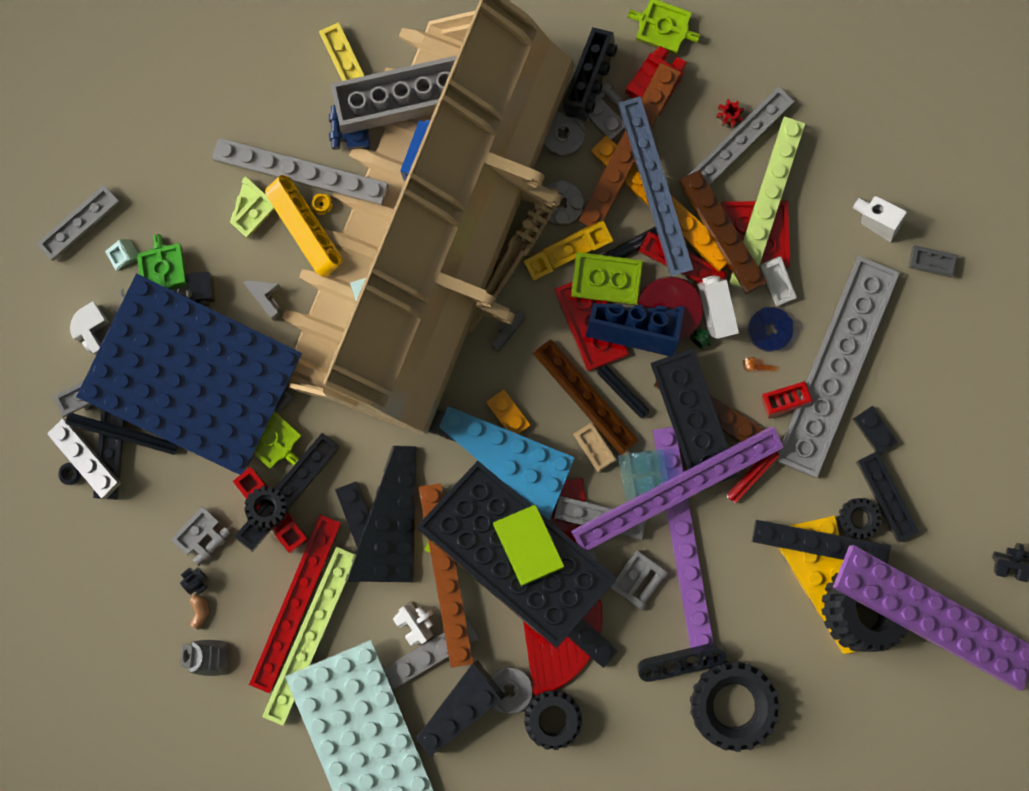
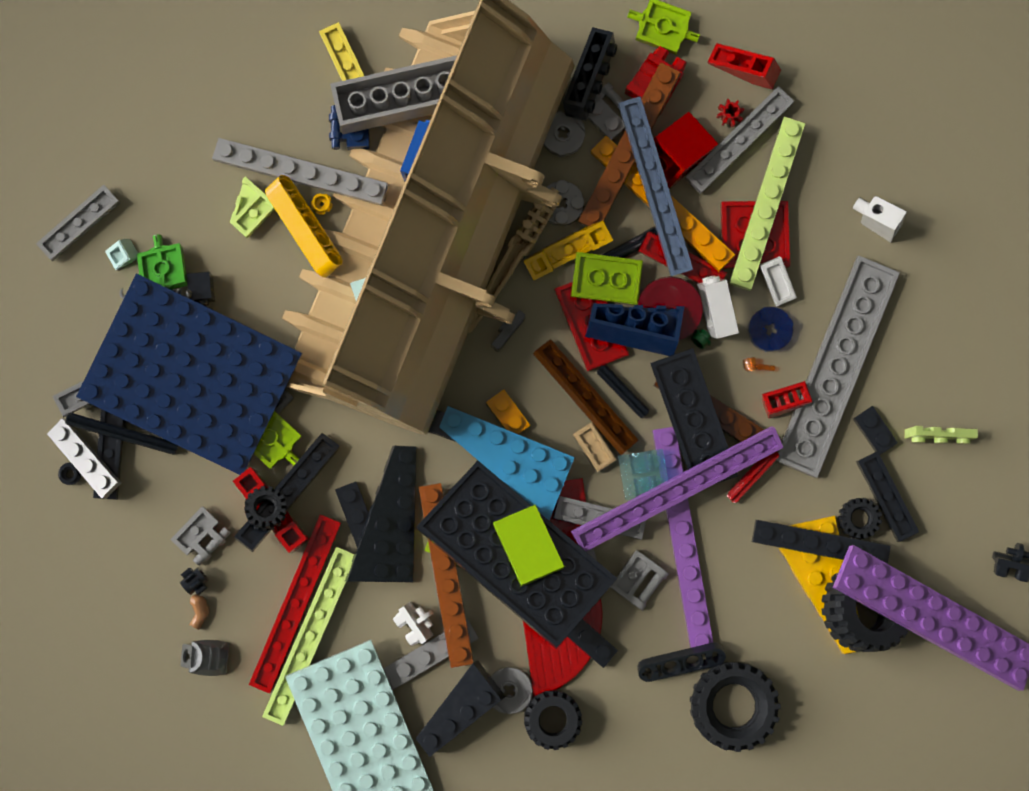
white brick [70,301,110,355] -> none
light grey slope [244,280,281,321] -> none
reddish brown plate [679,170,767,294] -> none
dark grey plate [908,245,958,278] -> none
none -> red slope [654,112,718,189]
none -> red slope [708,43,781,89]
none -> yellowish green wing [905,426,978,444]

